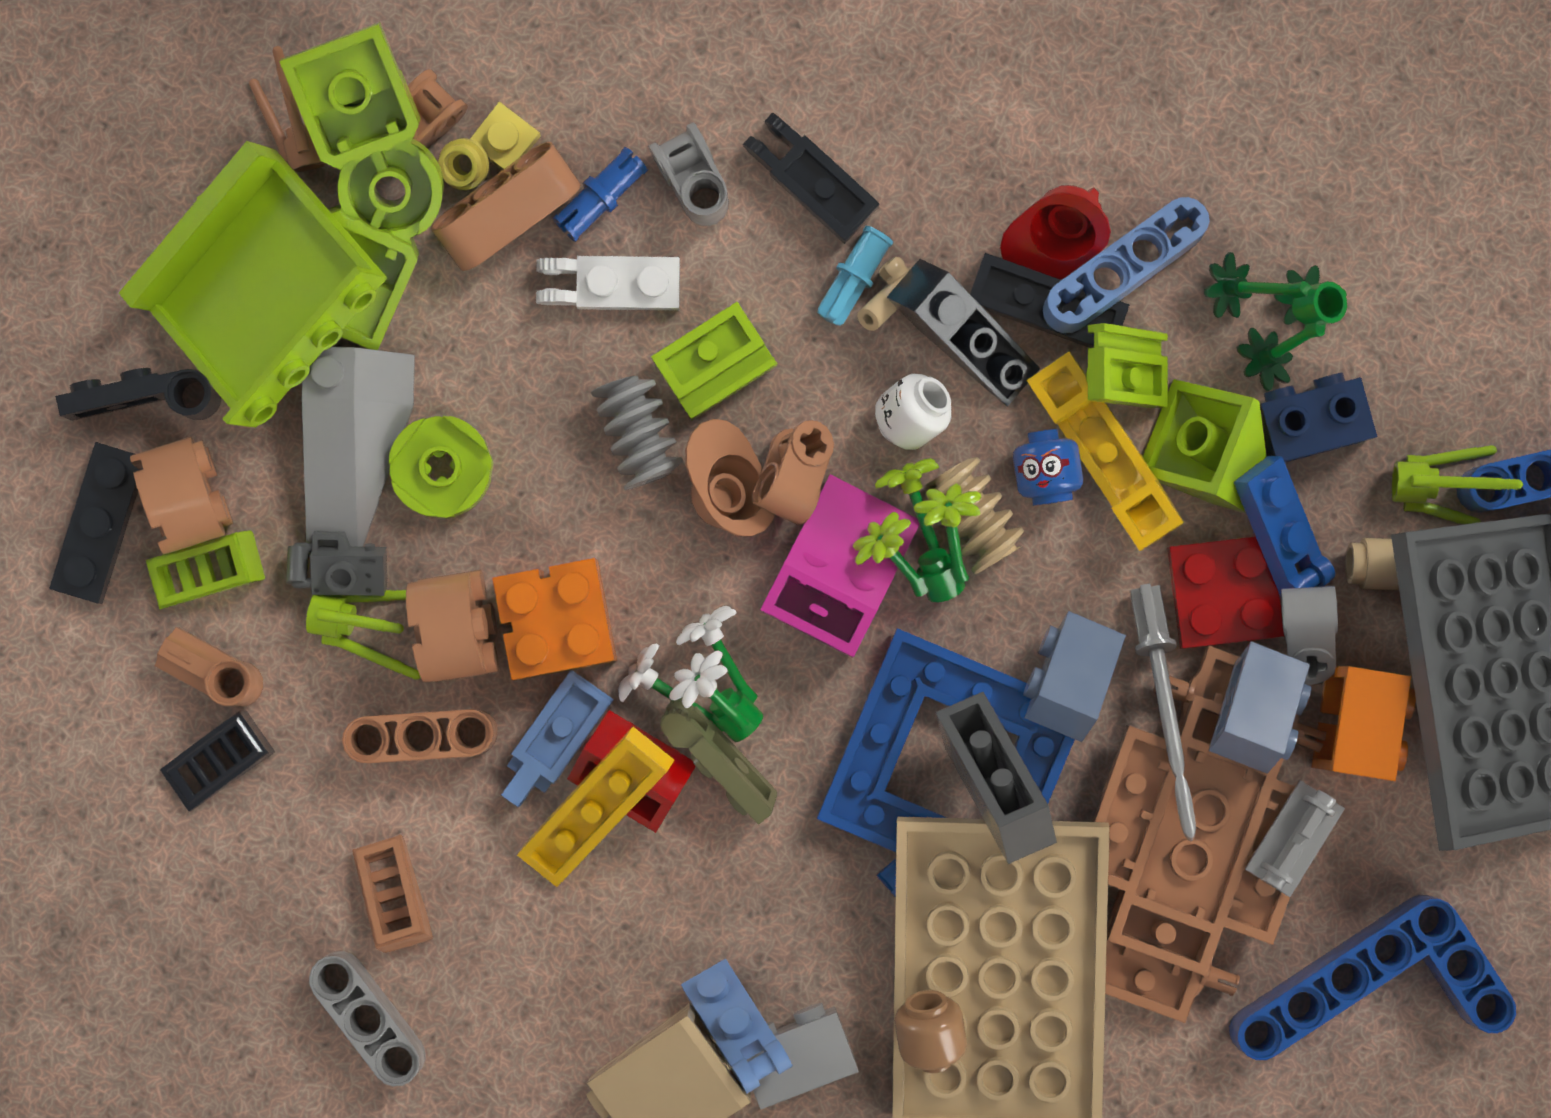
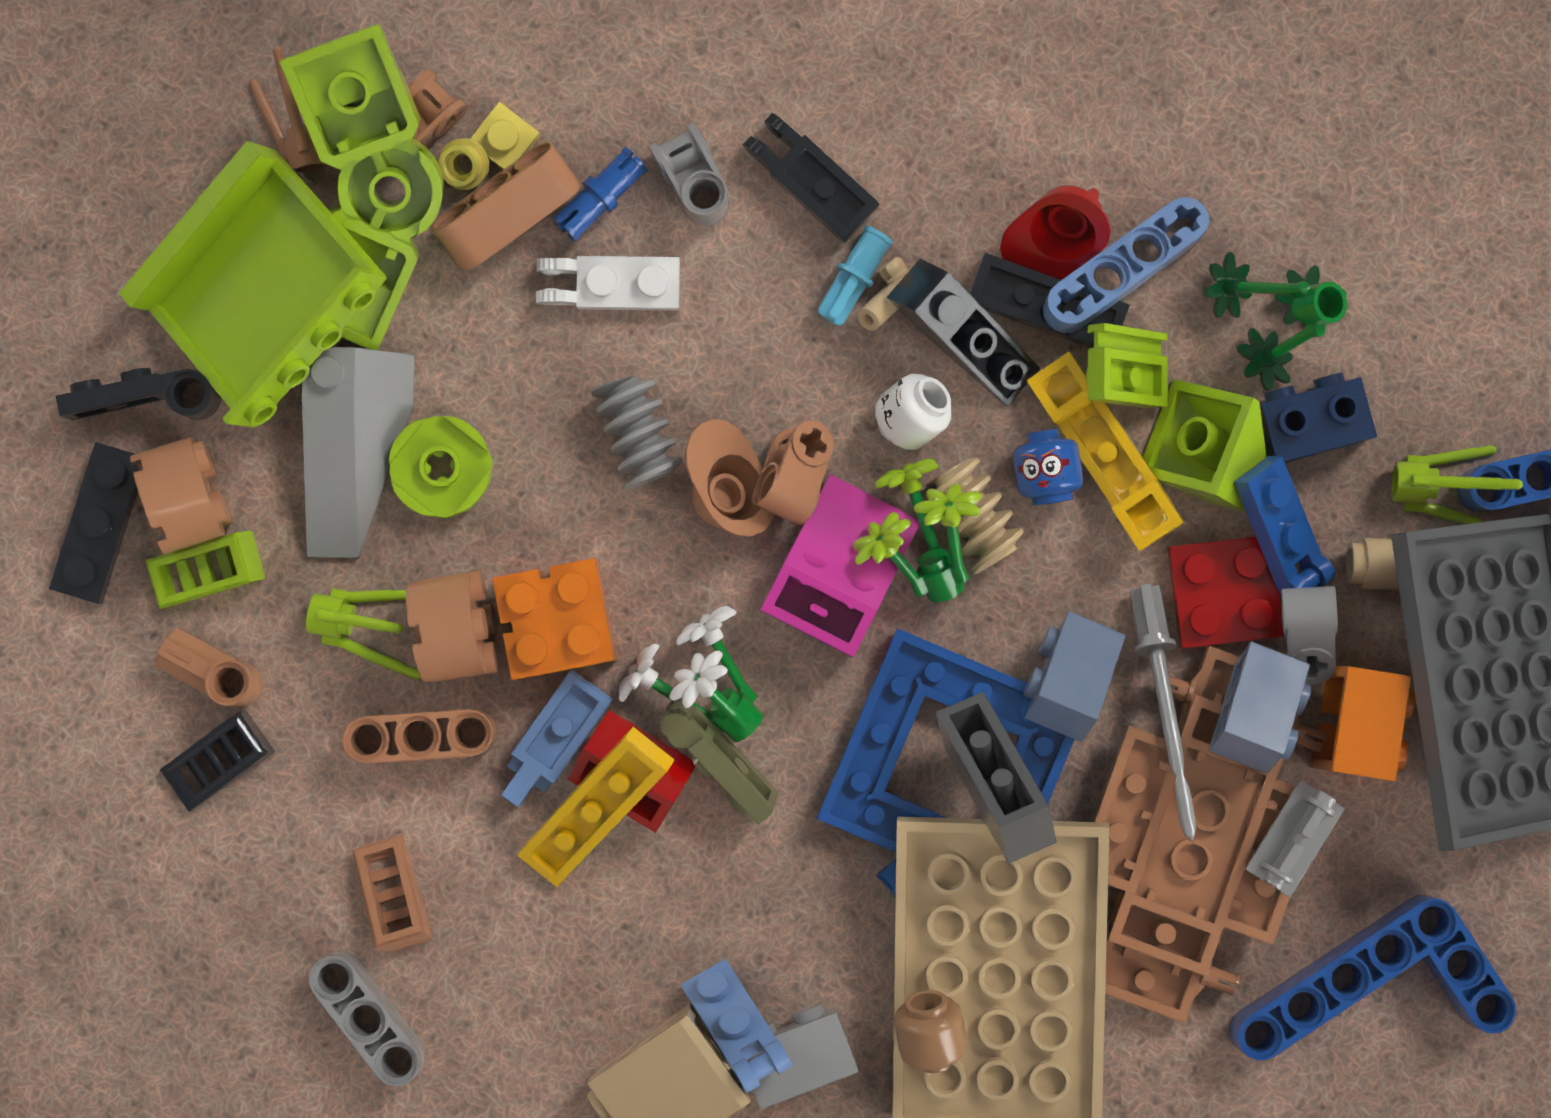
dark grey piece [286,531,387,596] -> none
lime plate [651,302,778,421] -> none

